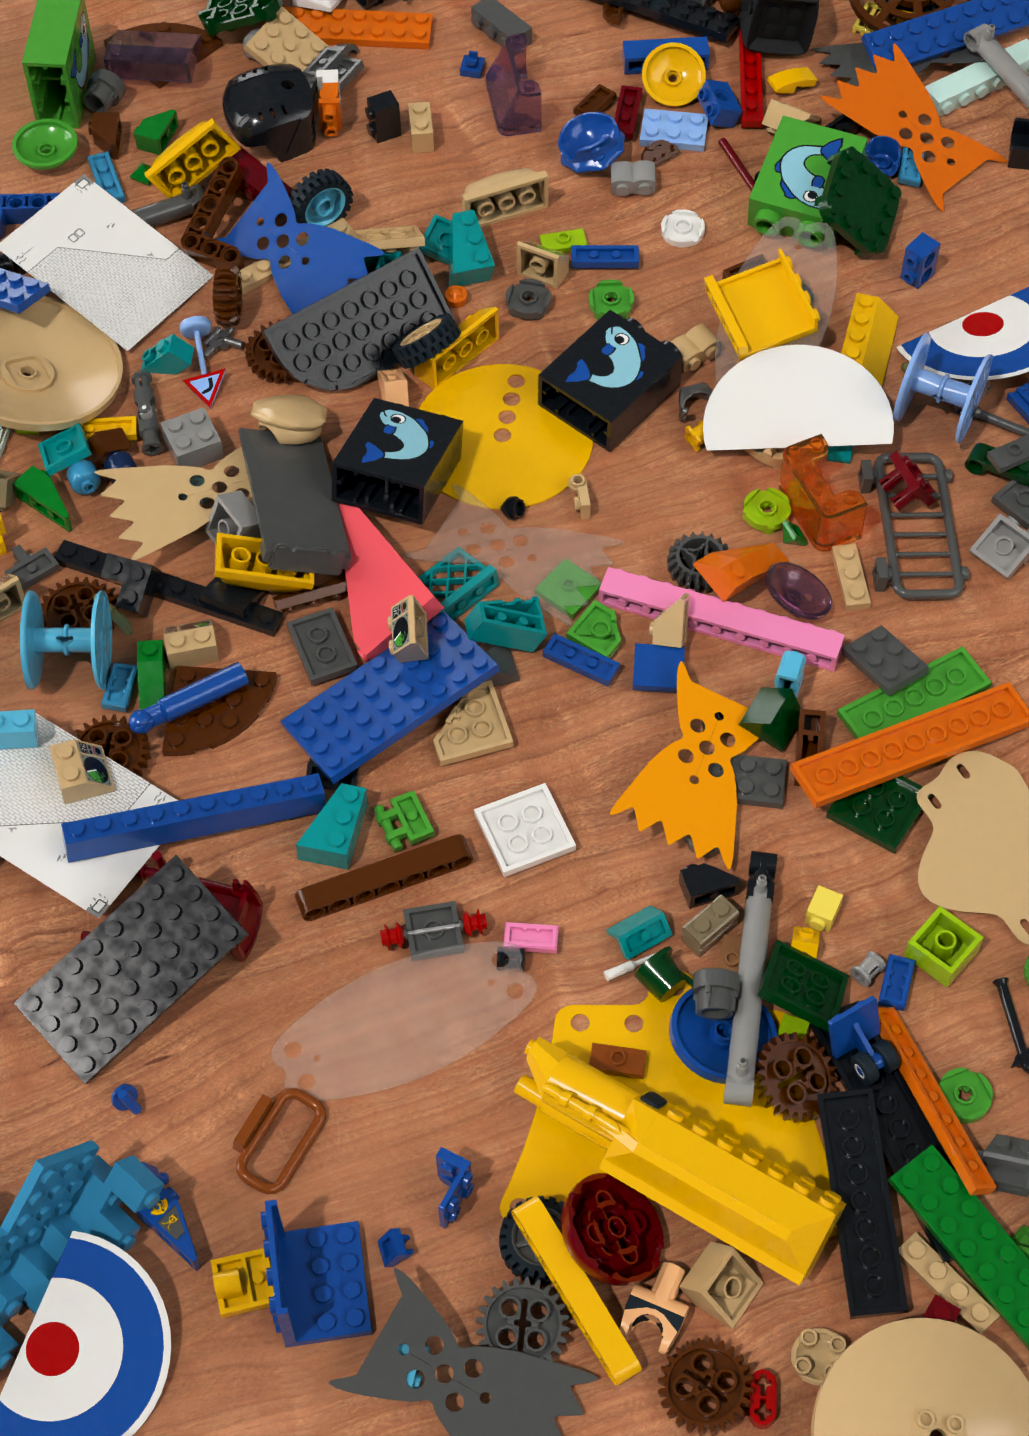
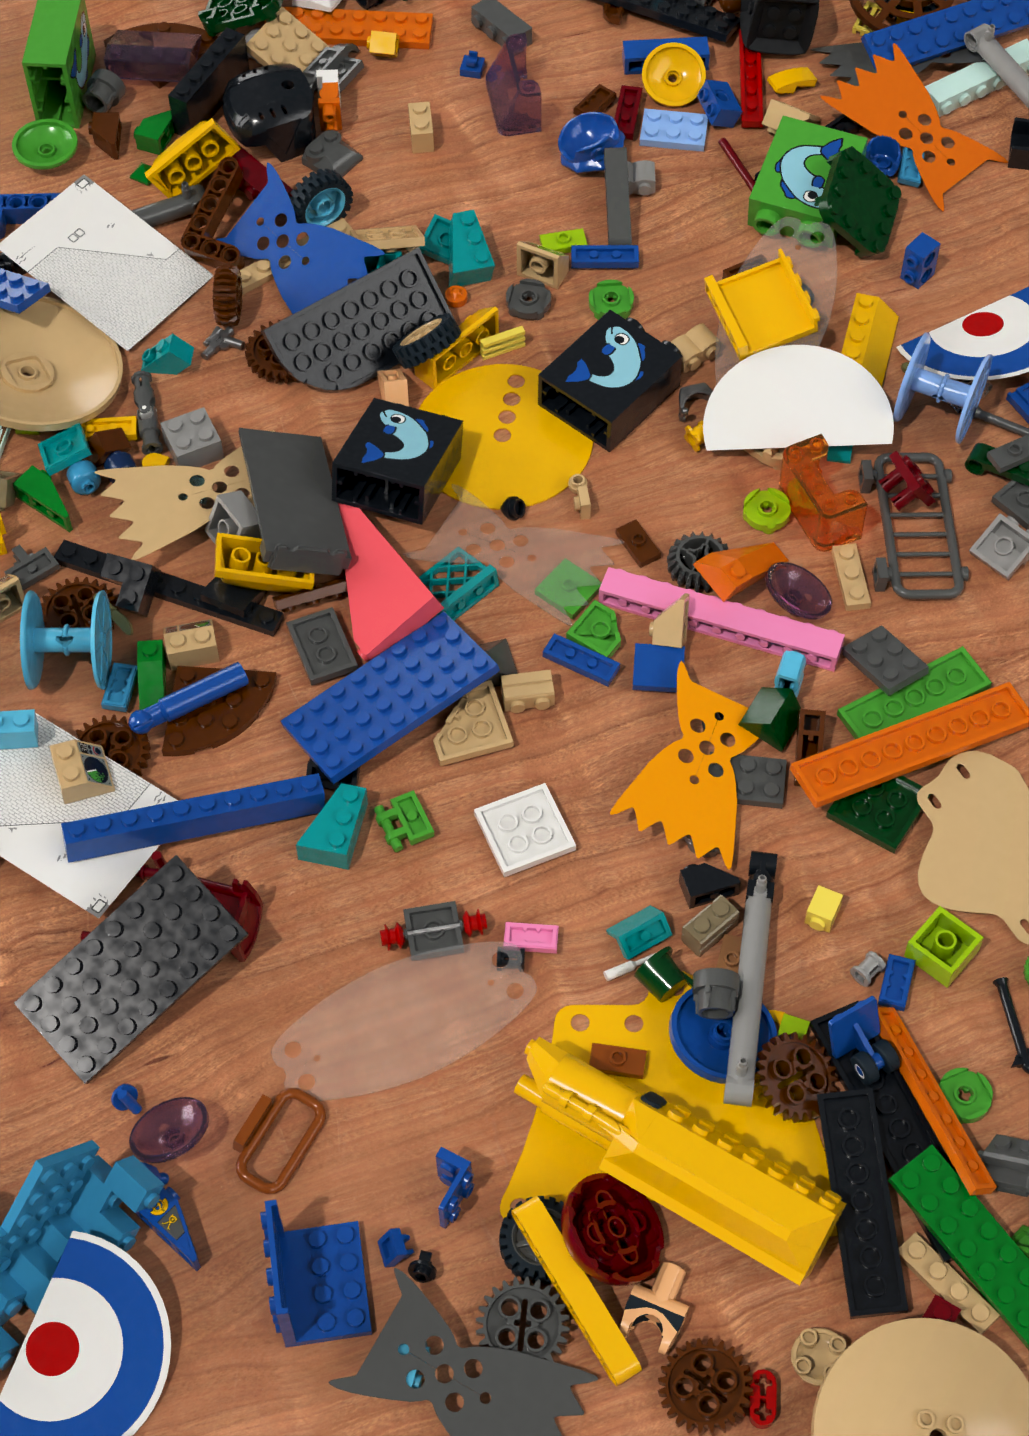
dark azure tile [87,151,126,203] -> none
light blue piece [179,316,227,409] -> none
yellow plate [210,1248,274,1318] -> none
tan piece [251,395,327,444] -> none
reddish brown beam [294,834,474,921] -> none
black brick [365,90,401,144] -> none
tan slope [388,595,429,663] -> none
tan windscreen [462,168,549,227] -> none
teal wedge [464,596,547,652] -> none
reddish brown plate [641,139,680,166] -> none
white tile [661,209,705,248] -> none
tan slope [679,1241,764,1329] -> none
dark green plate [757,939,849,1032] -> none
green slope [782,520,808,546] -> none
yellow bracket [791,926,820,958] -> none
none -> dish [129,1097,209,1163]
none -> yellow tile [142,453,170,467]
none -> black brick [168,28,250,136]
none -> dark grey slope [302,130,363,177]
none -> yellow brick [367,31,399,58]
none -> black plate [408,1250,437,1283]
none -> light yellow tile [480,326,525,360]
none -> tan brick [501,670,555,713]
none -> dark grey beam [604,147,632,245]
none -> reddish brown plate [615,520,661,568]

